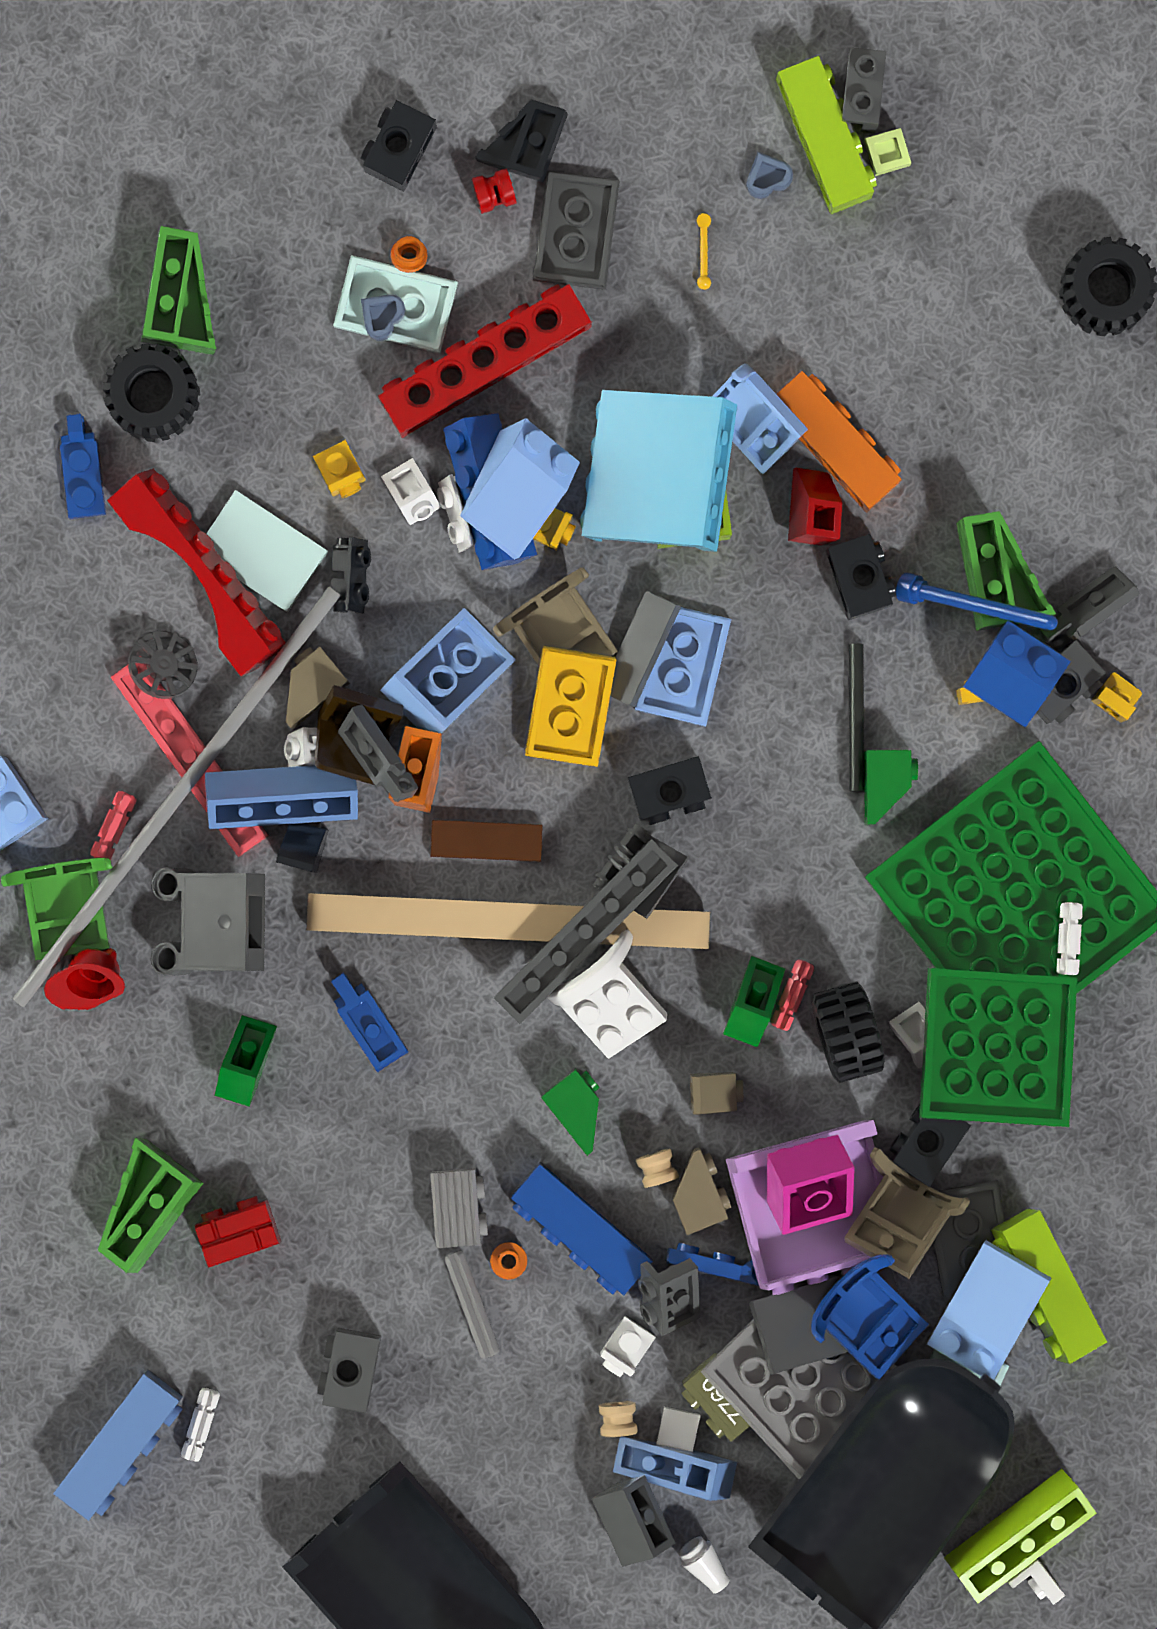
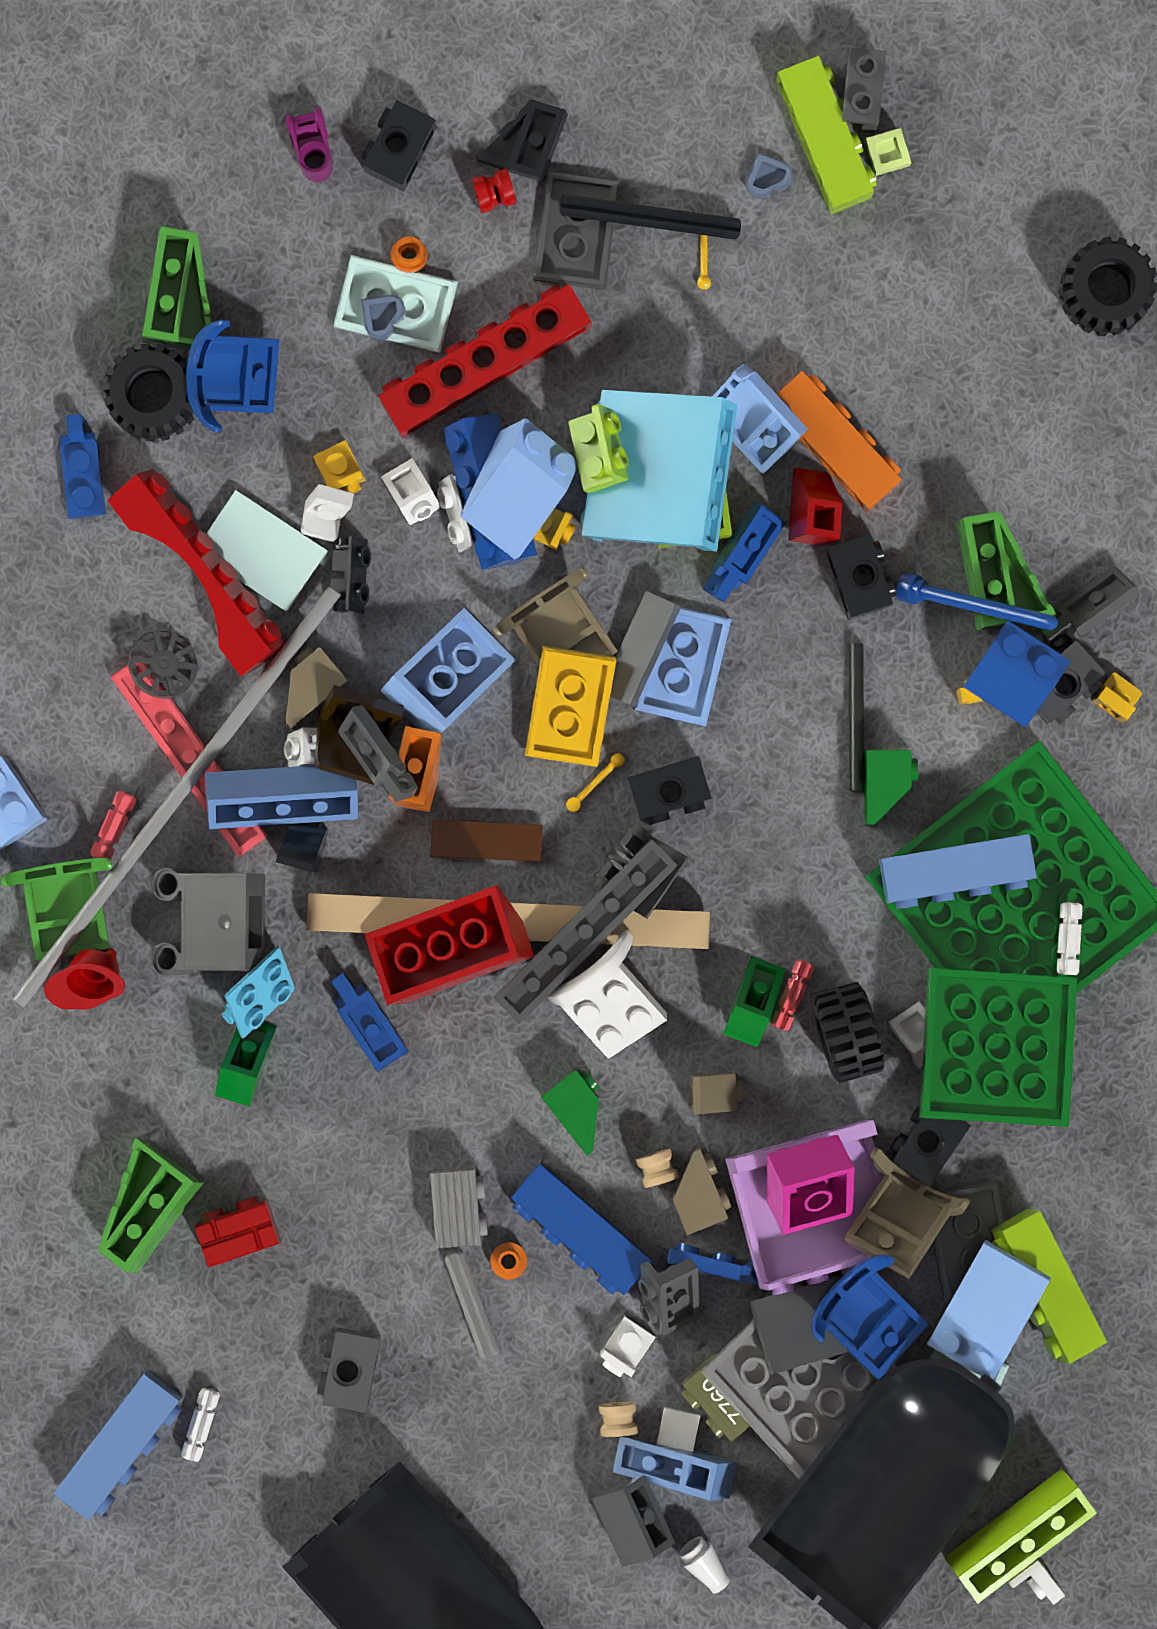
none -> blue piece [186,320,280,432]
none -> medium azure hinge [221,946,295,1039]
none -> magenta piece [285,106,333,182]
none -> white bracket [301,484,354,542]
none -> red slope [365,885,534,1005]
none -> black axle [559,194,741,240]
none -> yellow hinge [566,753,625,812]
none -> lime bracket [568,404,629,493]
none -> blue hinge [703,501,785,602]
none -> medium blue brick [879,834,1037,909]

